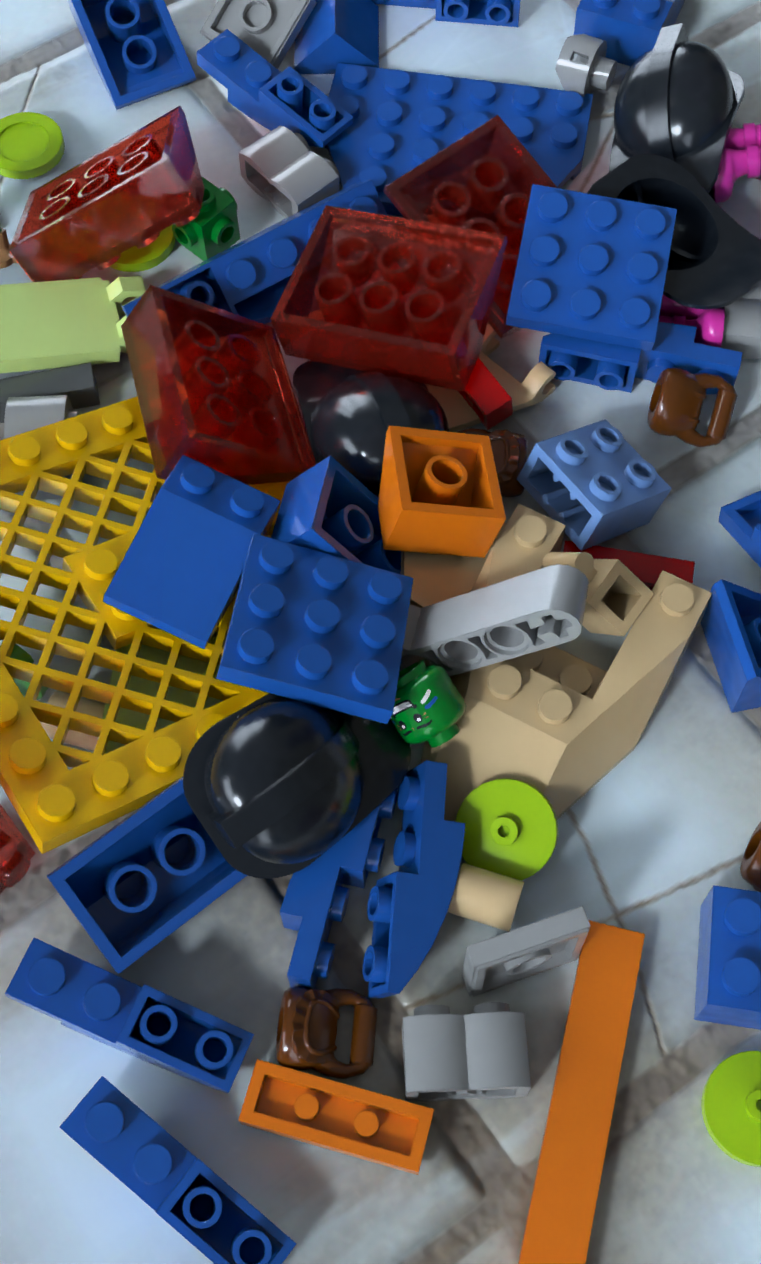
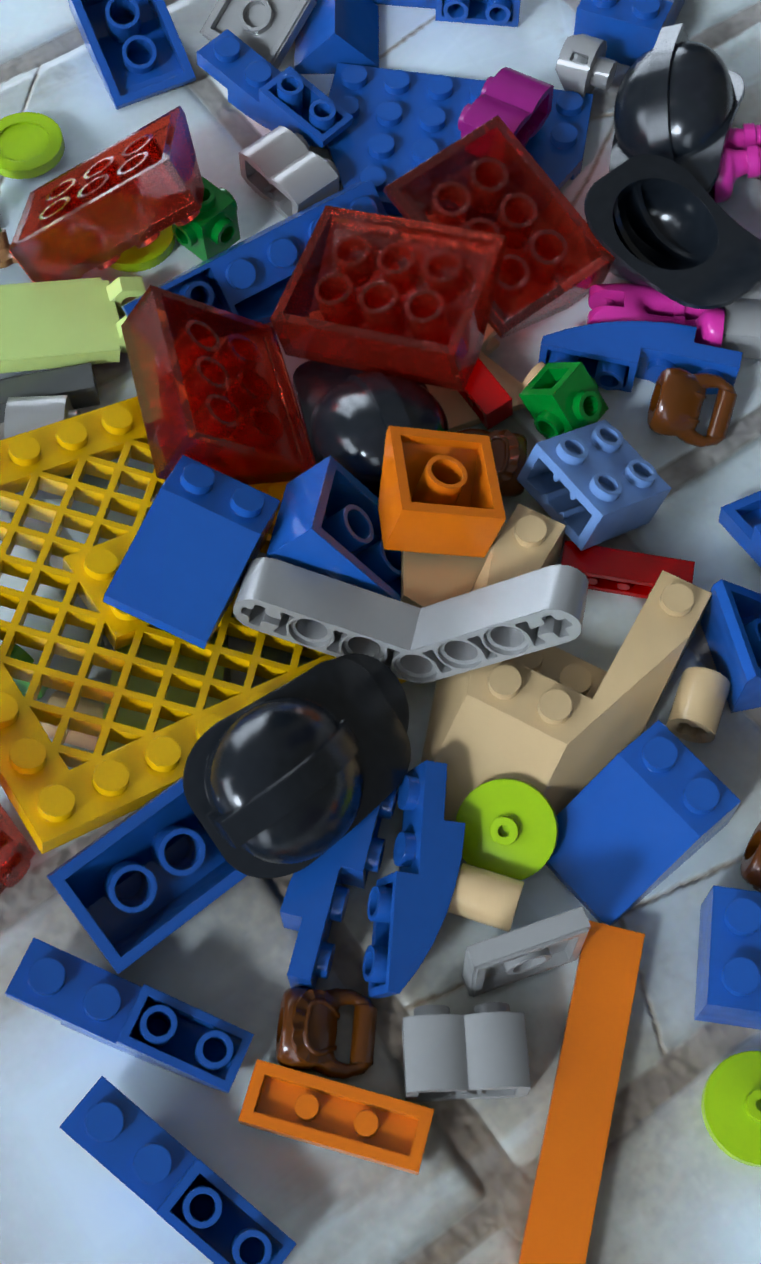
blue plate [216,533,414,724] -> none
green head [390,660,466,748] -> none
blue plate [505,184,677,351] -> none
tan brick [542,552,654,636] -> none
none -> magenta brick [458,67,554,166]
none -> green brick [519,362,609,439]
none -> blue slope [545,720,741,926]
none -> tan piece [667,667,731,743]

